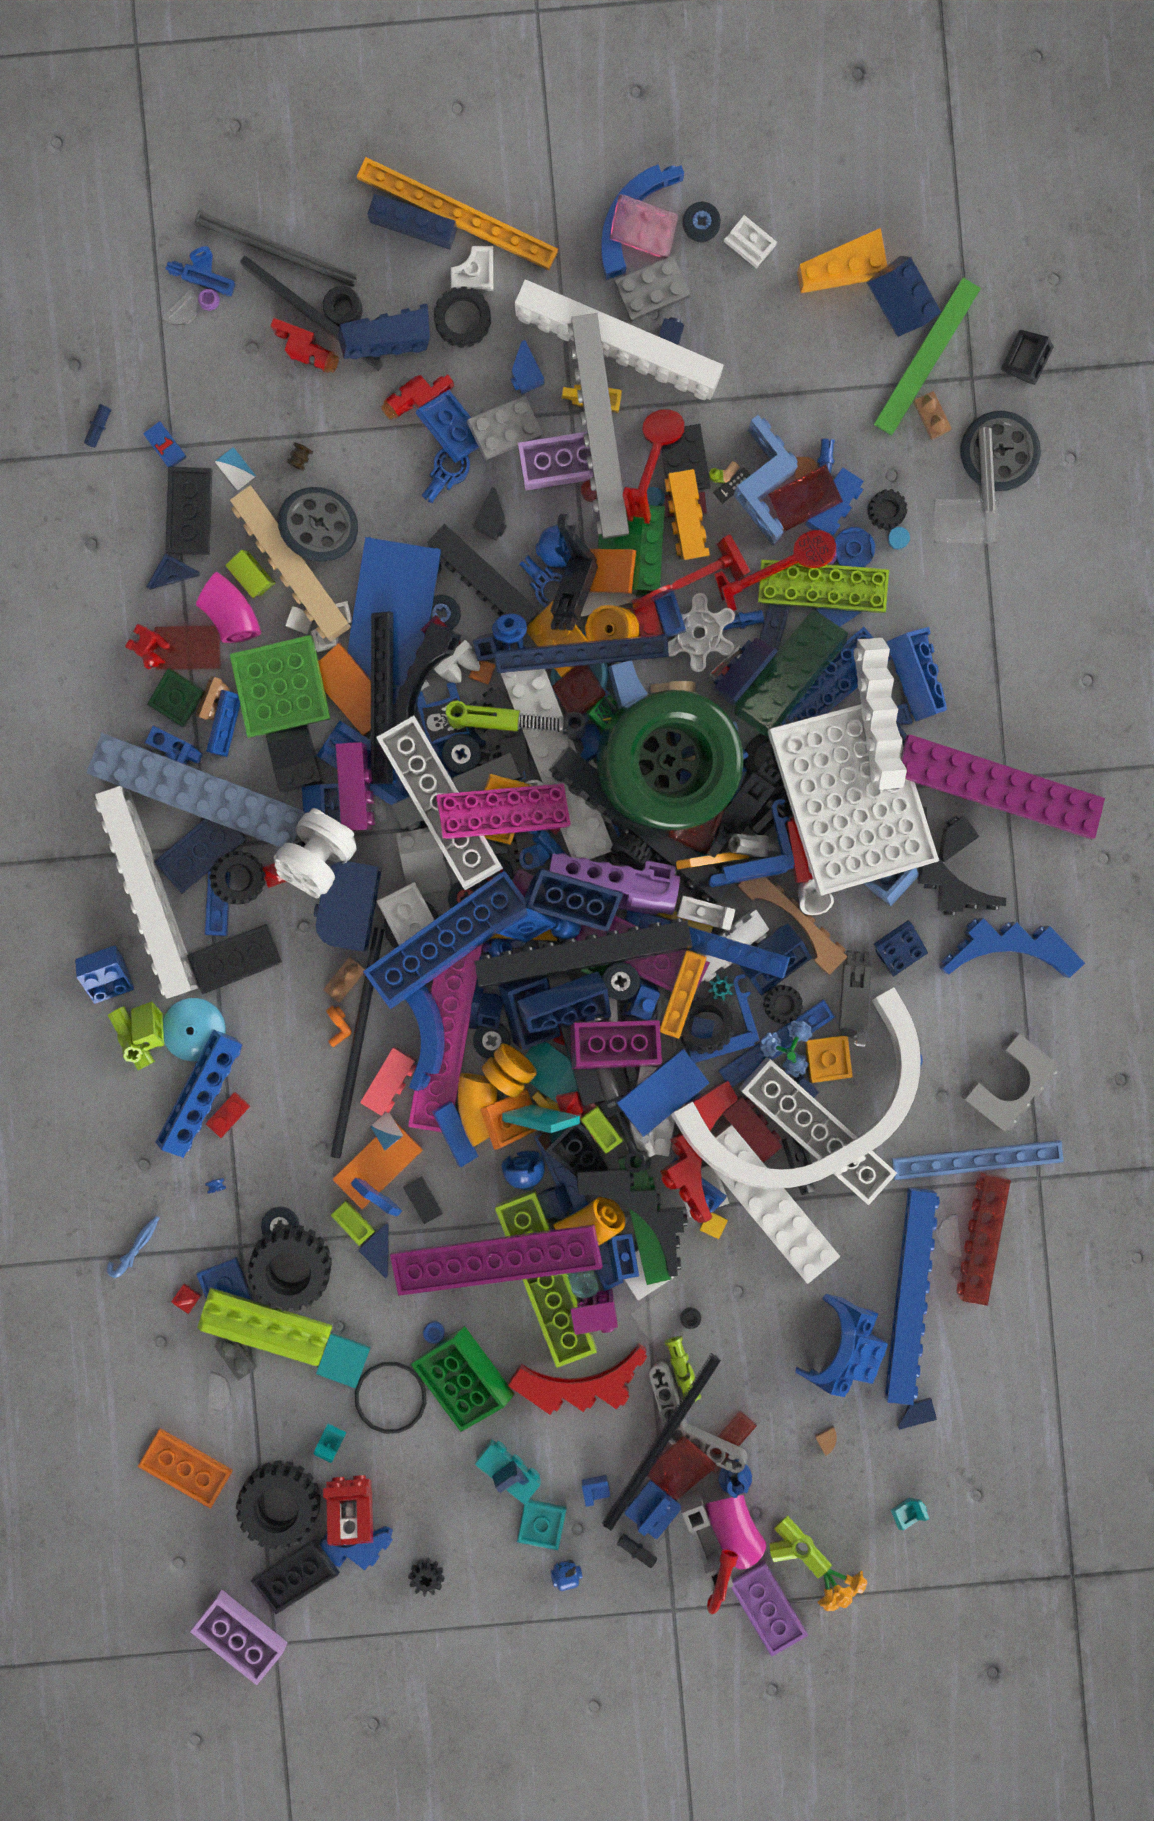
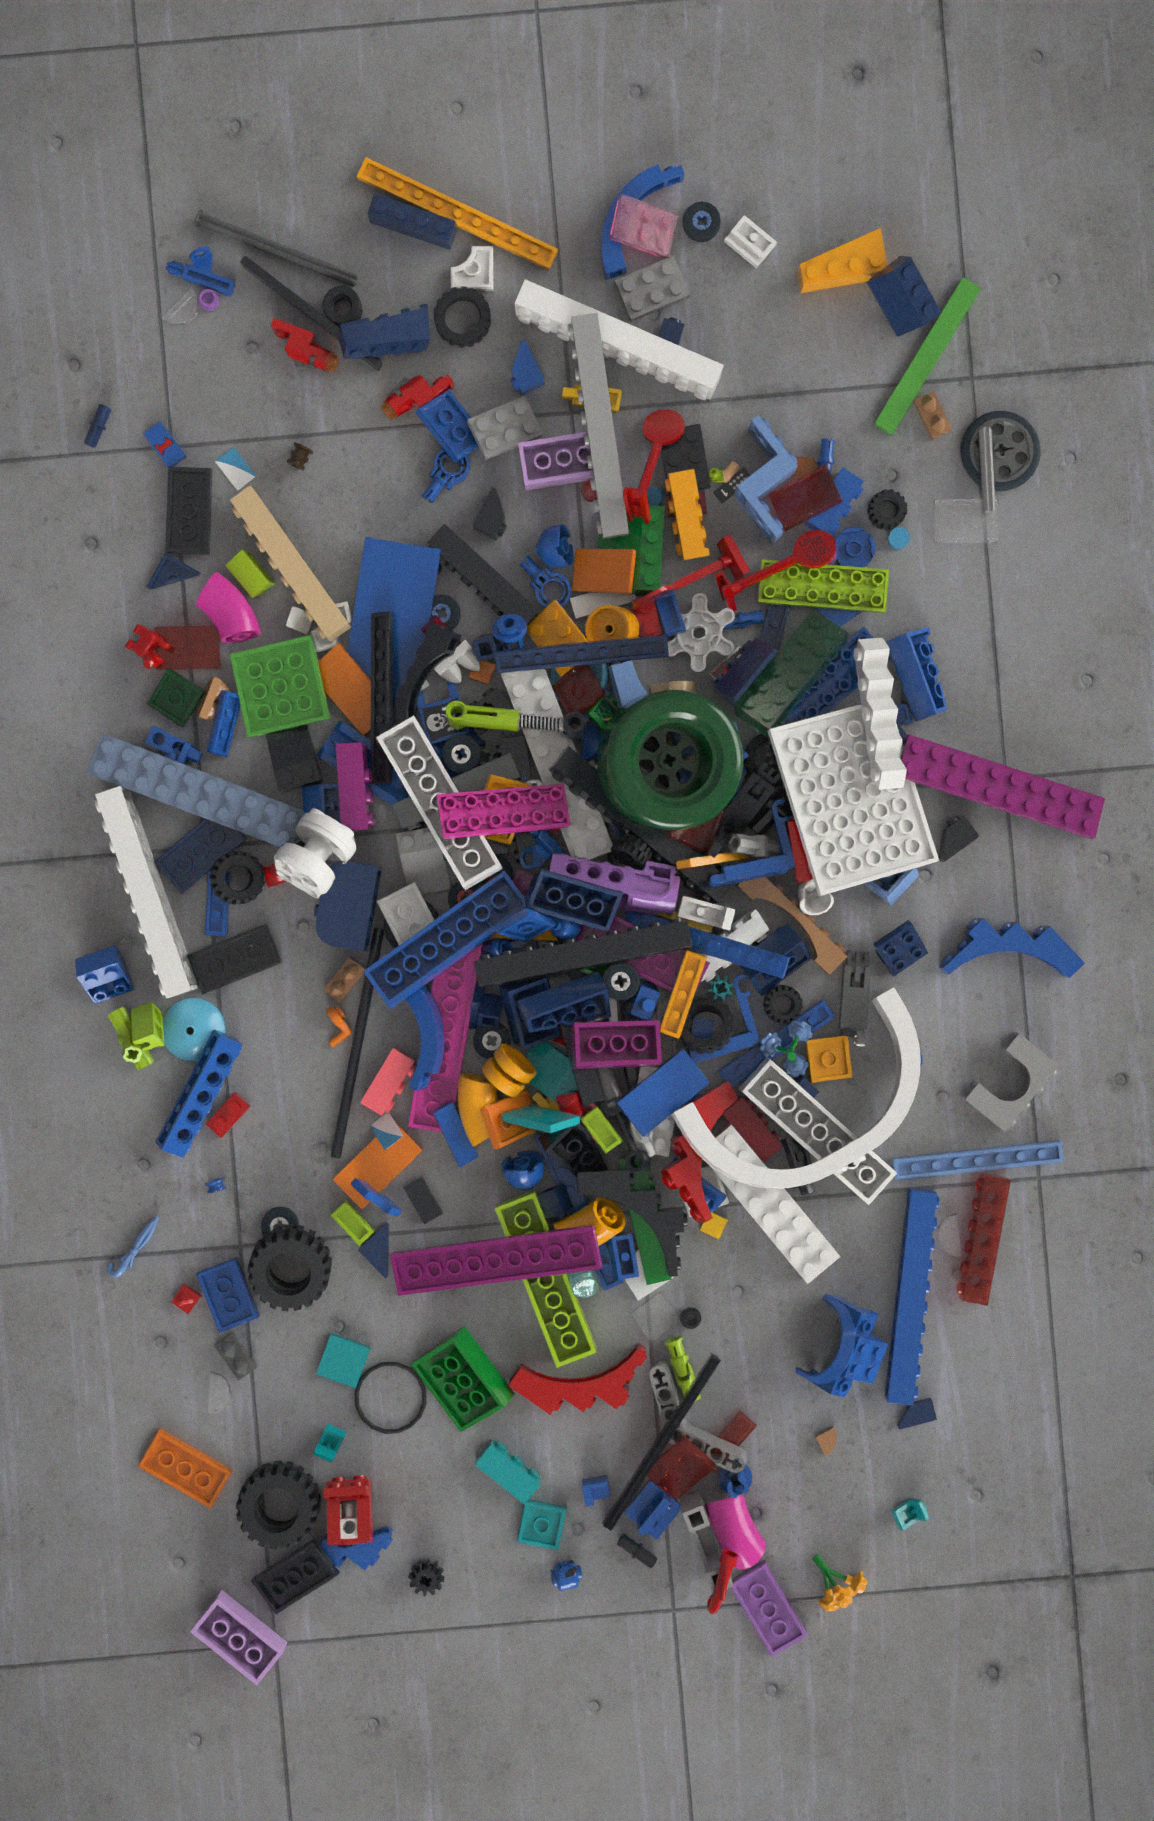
lime plate [197,1288,333,1366] -> none
wedge [278,487,358,562] -> none
blue tile [423,1321,445,1344] -> none
dark blue tile [492,1461,529,1494] -> none
black hinge [550,514,598,631] -> none
magenta wedge [571,1288,618,1335] -> none
lime piece [769,1515,832,1578] -> none
black arch [918,806,1006,916] -> none
black tile [1001,330,1054,385] -> none

